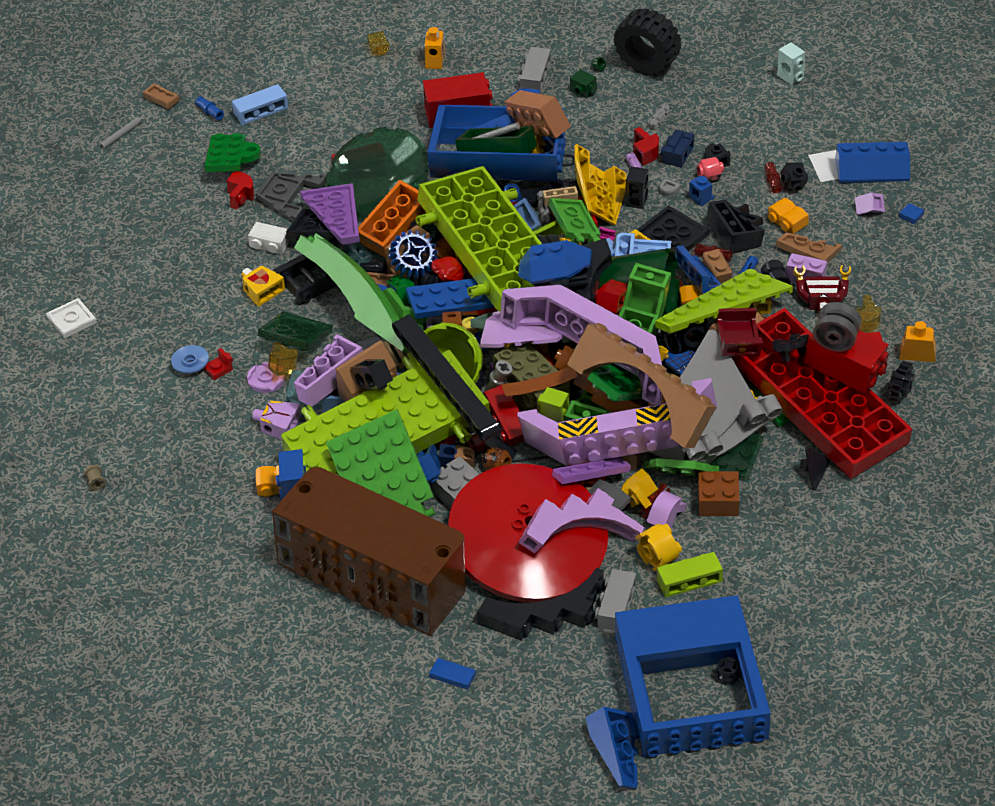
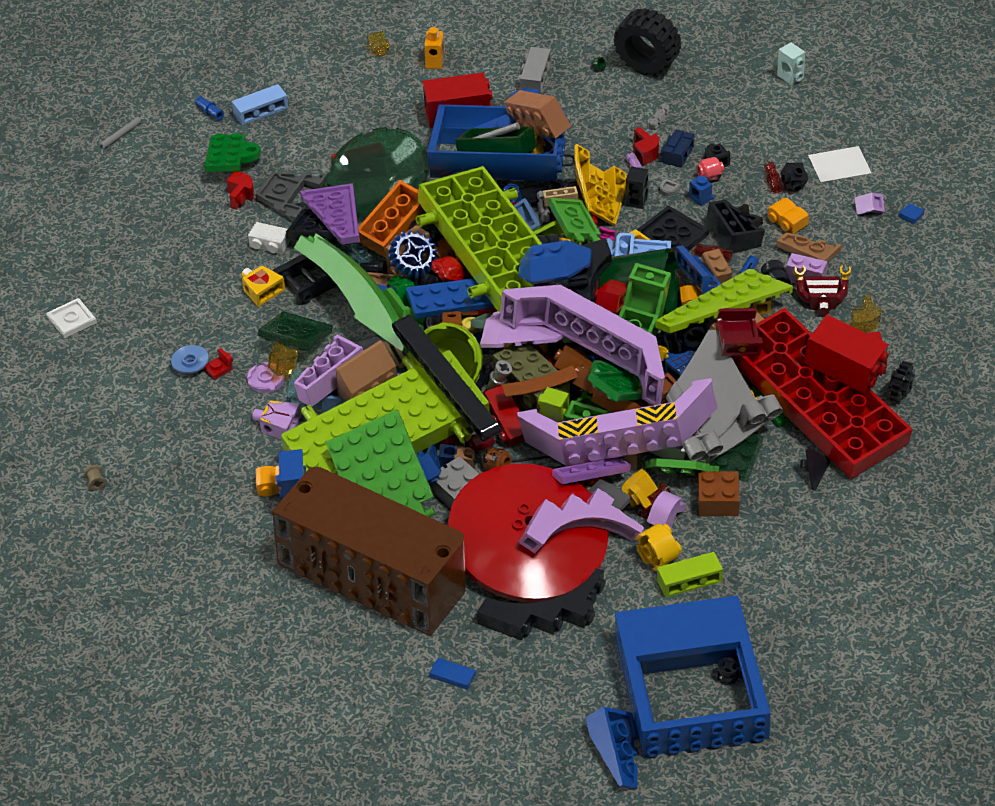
medium nougat plate [143,83,180,109] -> none
black brick [351,359,393,391] -> none
black sticker [484,437,517,460] -> none
medium nougat arch [567,323,716,448] -> none
dark green brick [570,70,597,99] -> none
light grey brick [595,569,636,631] -> none
black plate [772,333,809,363] -> none
flat silver wheel [813,302,862,352] -> none
blue slope [835,142,910,183] -> none
light orange torso [899,321,936,362] -> none

